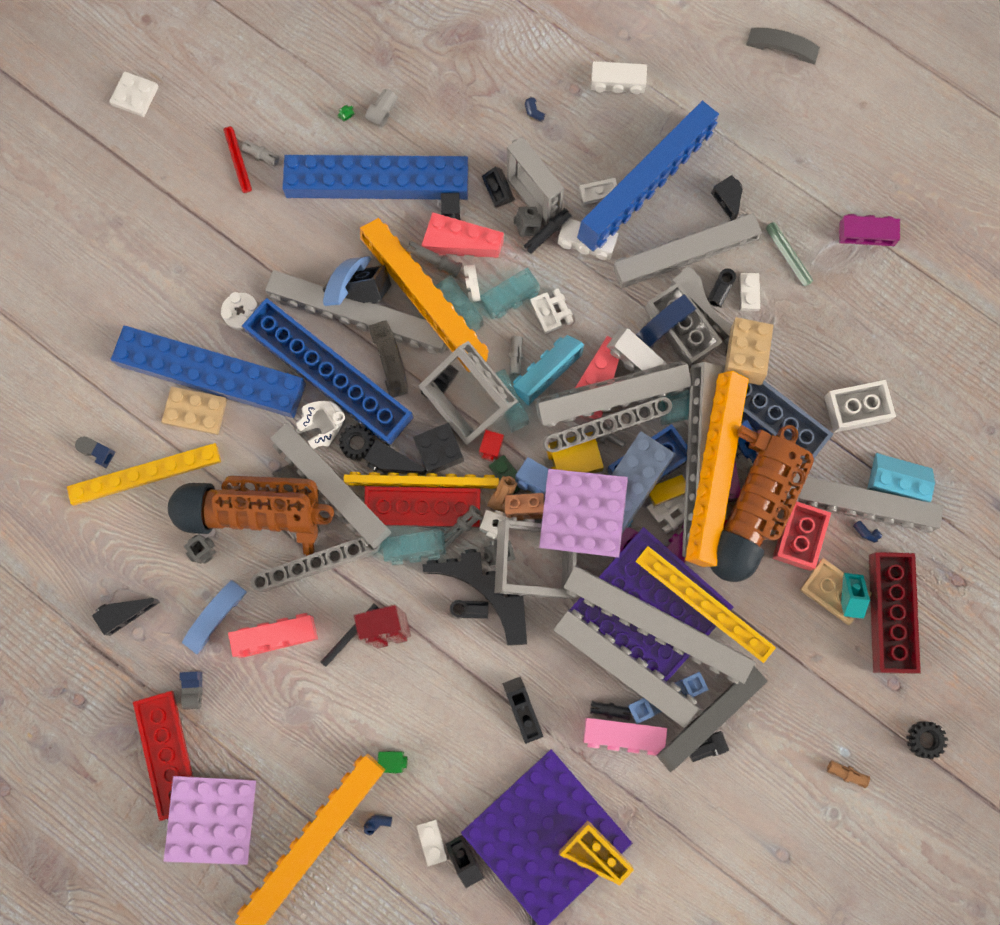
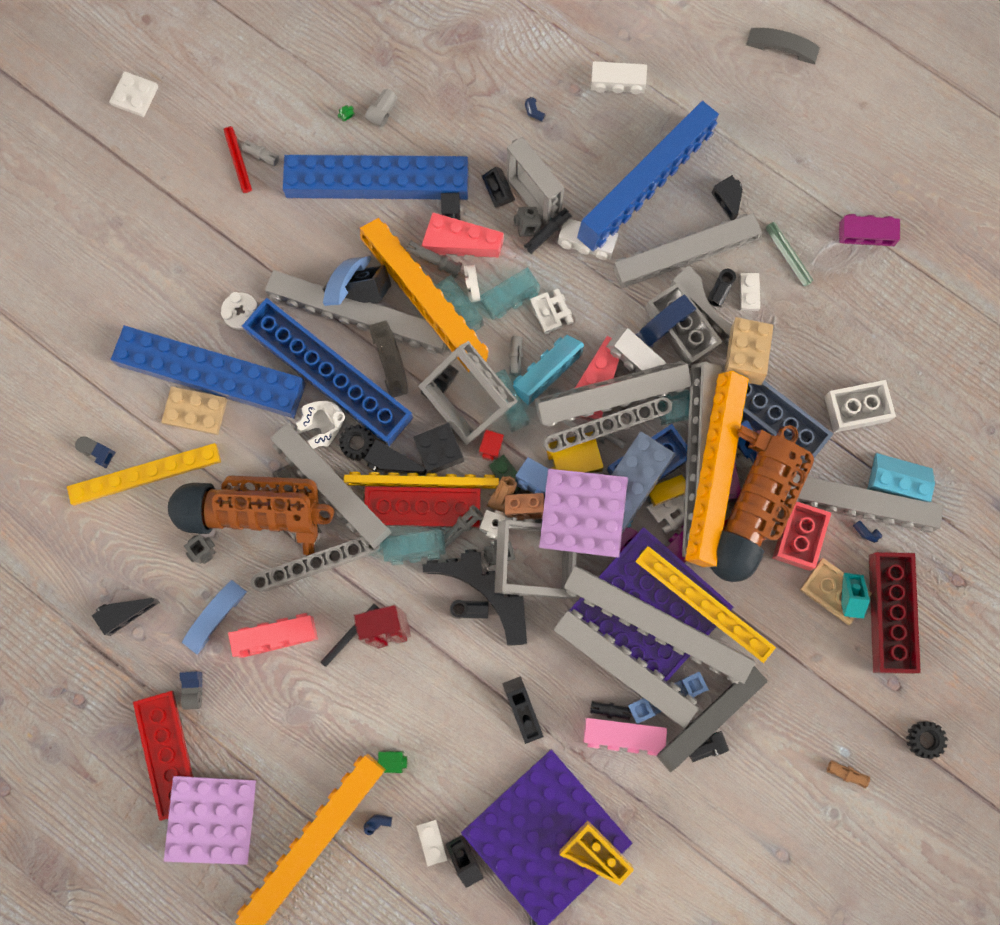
white plate [579,178,617,205] -> none

